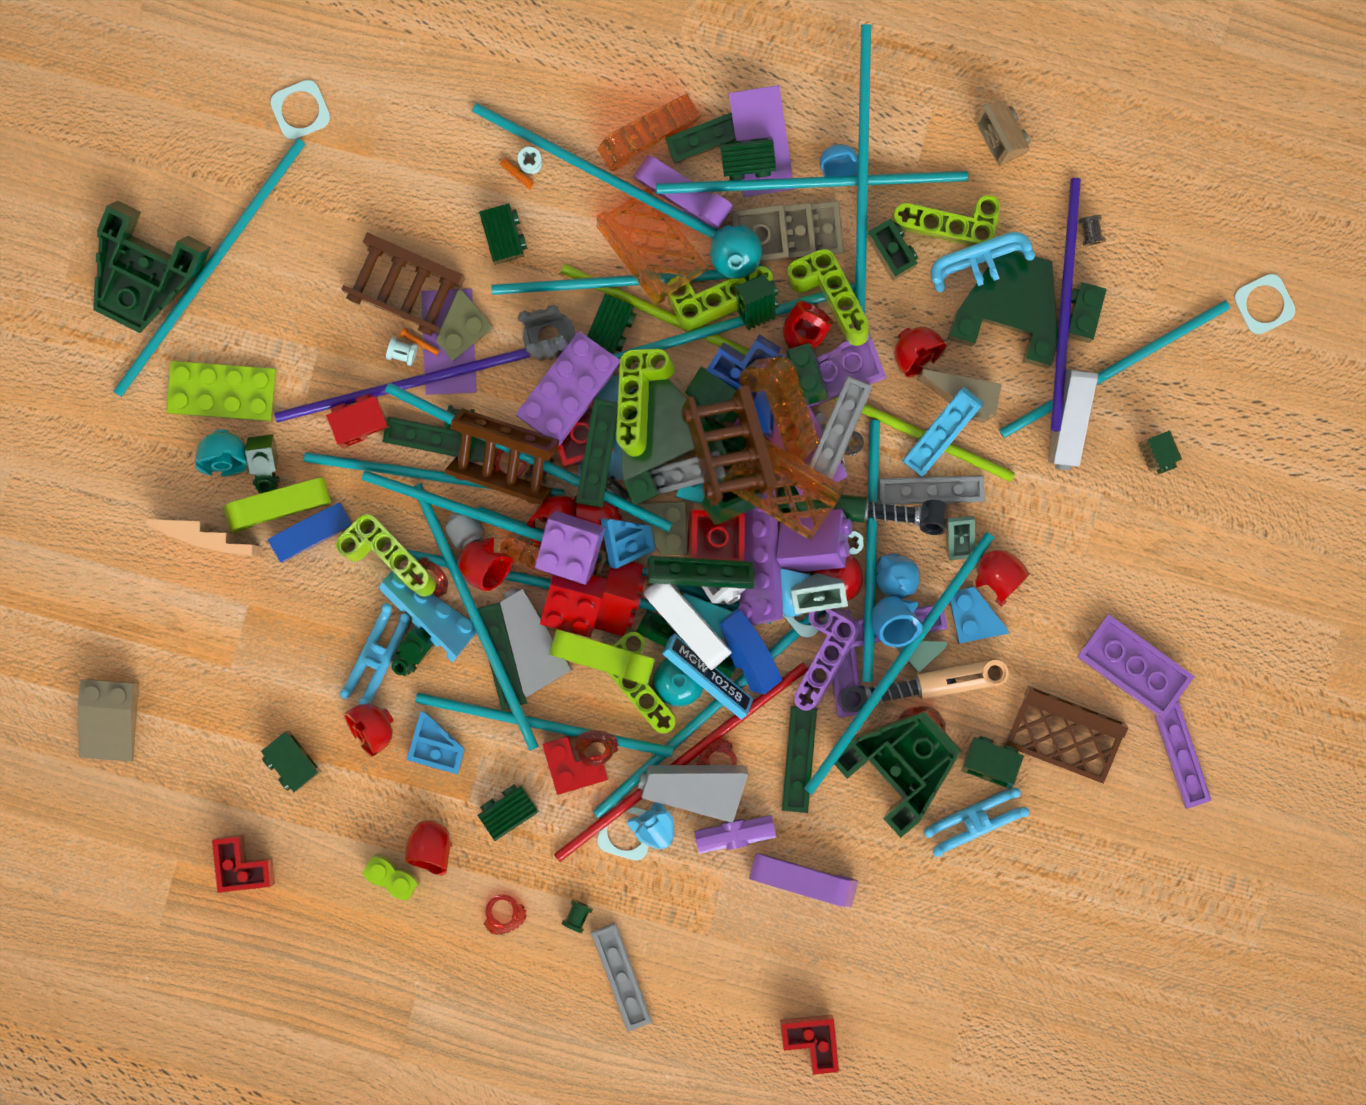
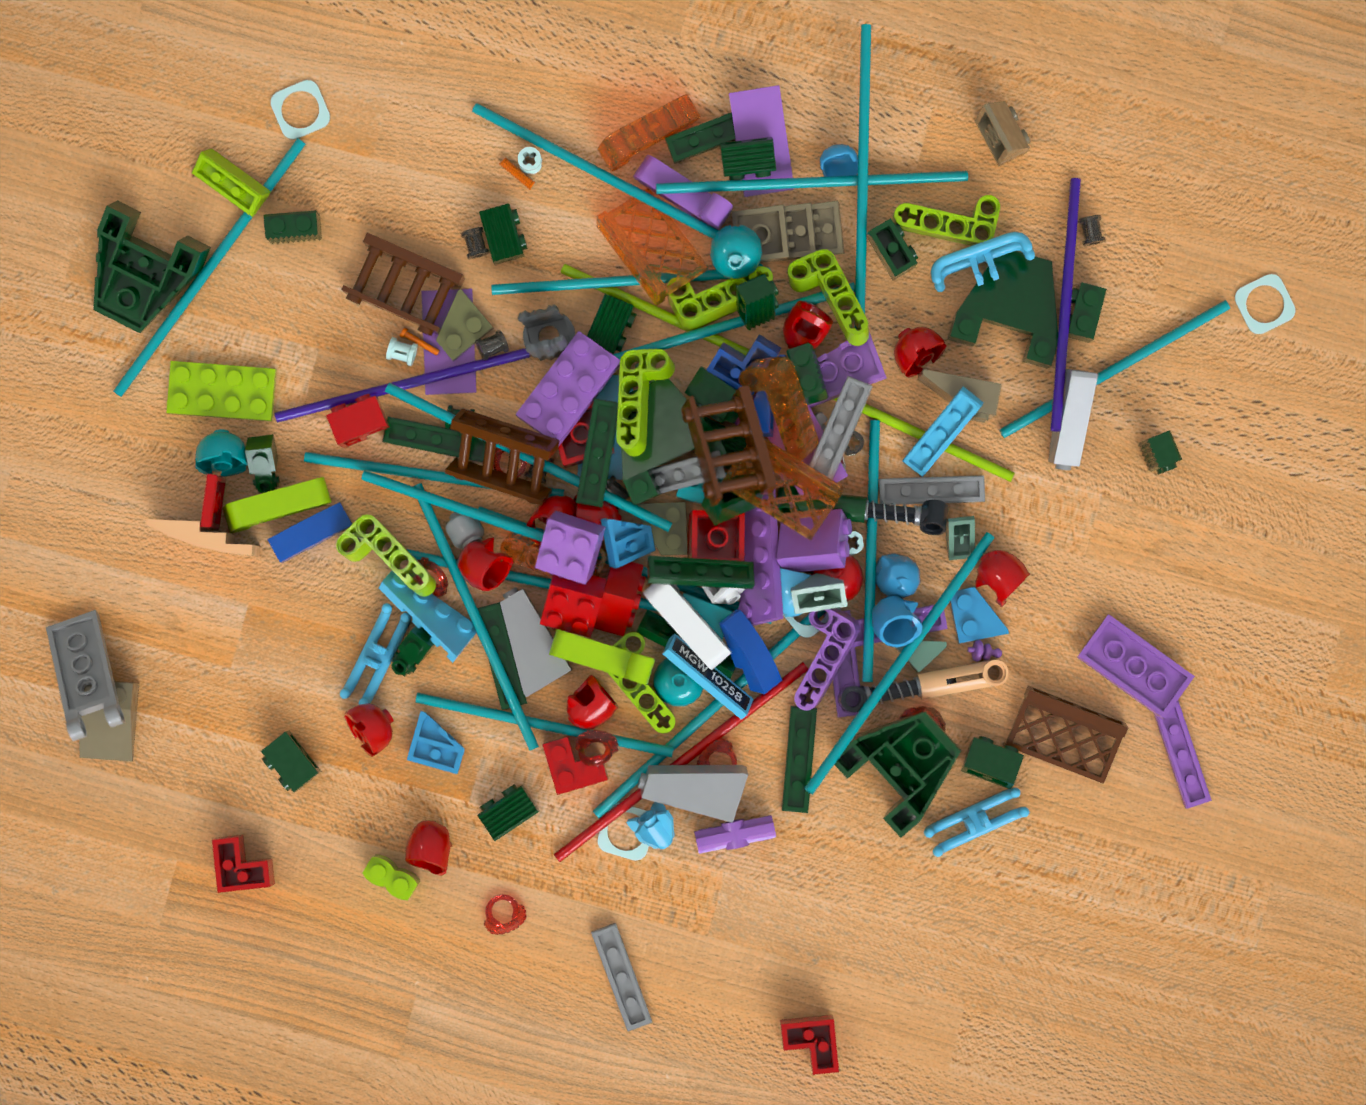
dark green bush [561,899,593,933] -> none
medium lavender beam [749,853,858,907] -> none
none -> light grey hinge [46,610,125,741]
none -> lime slope [192,149,271,217]
none -> red tile [200,474,226,530]
none -> dark green brick [264,210,322,244]
none -> clear smoke bush [460,227,490,259]
none -> clear smoke bush [475,330,509,361]
none -> red piece [567,674,618,729]
none -> medium lavender hair [967,640,1002,662]

